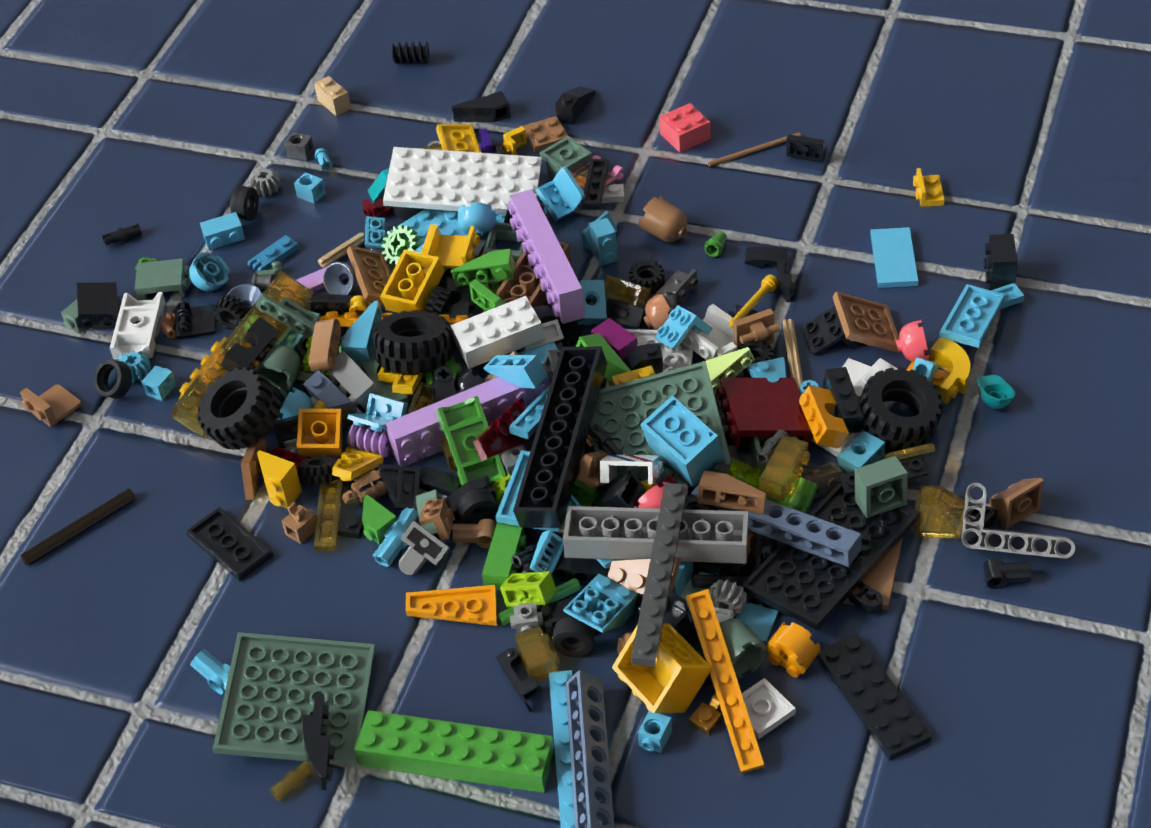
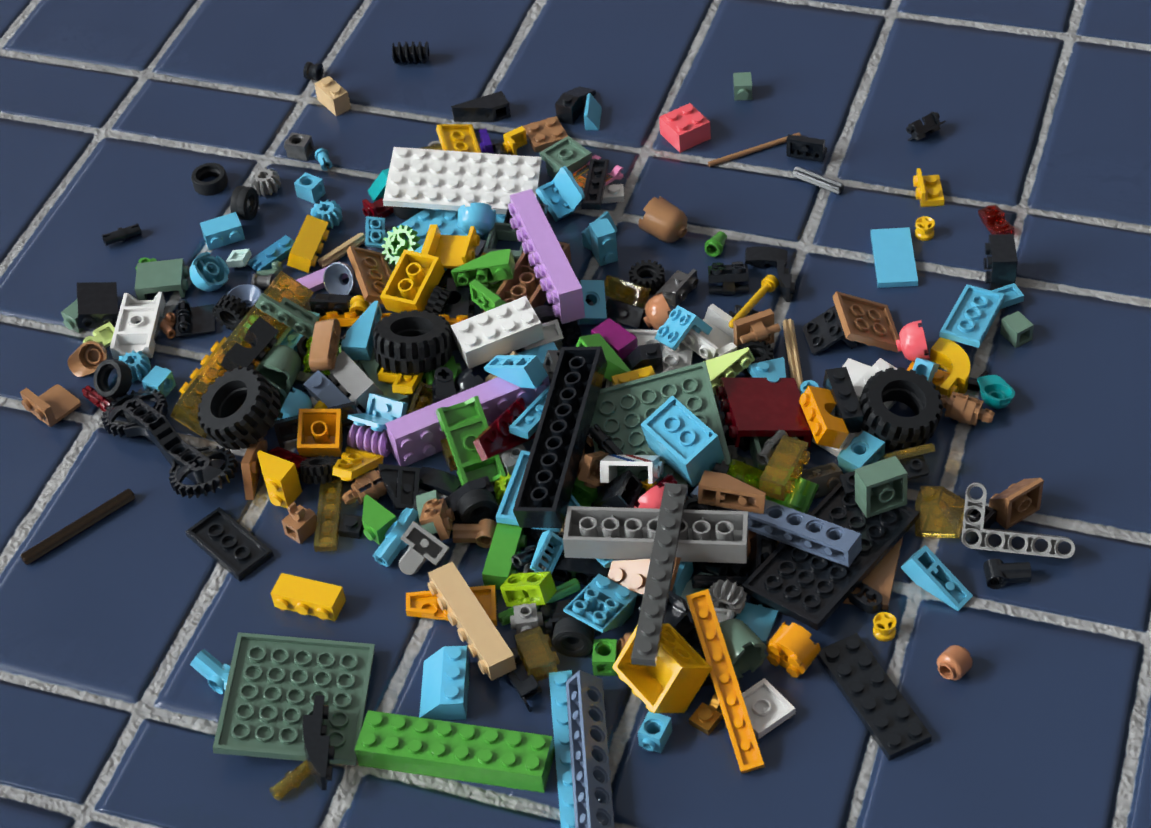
none -> medium nougat piece [67,341,108,377]
none -> dark red axle [82,385,111,412]
none -> yellowish green plate [83,322,115,348]
none -> black beam [101,388,238,498]
none -> black tyre [191,163,228,196]
none -> light aqua plate [226,249,252,268]
none -> yellow brick [271,573,346,621]
none -> yellow brick [287,215,330,273]
none -> black wheel [303,61,324,81]
none -> medium azure gear [310,199,343,229]
none -> medium azure slope [419,646,470,720]
none -> tan brick [427,562,516,681]
none -> medium azure slope [584,93,602,131]
none -> bright green brick [592,638,618,676]
none -> black plate [708,262,749,296]
none -> sand green brick [733,72,752,101]
none -> axle [793,167,844,195]
none -> yellow wheel [873,612,897,642]
none -> medium azure slope [900,545,973,611]
none -> black hinge [906,112,946,141]
none -> yellow wheel [915,216,935,241]
none -> nougat head [937,645,973,681]
none -> medium nougat piece [941,392,995,426]
none -> black hand [967,371,989,392]
none -> clear red slope [978,205,1015,235]
none -> sand green brick [1000,311,1034,348]

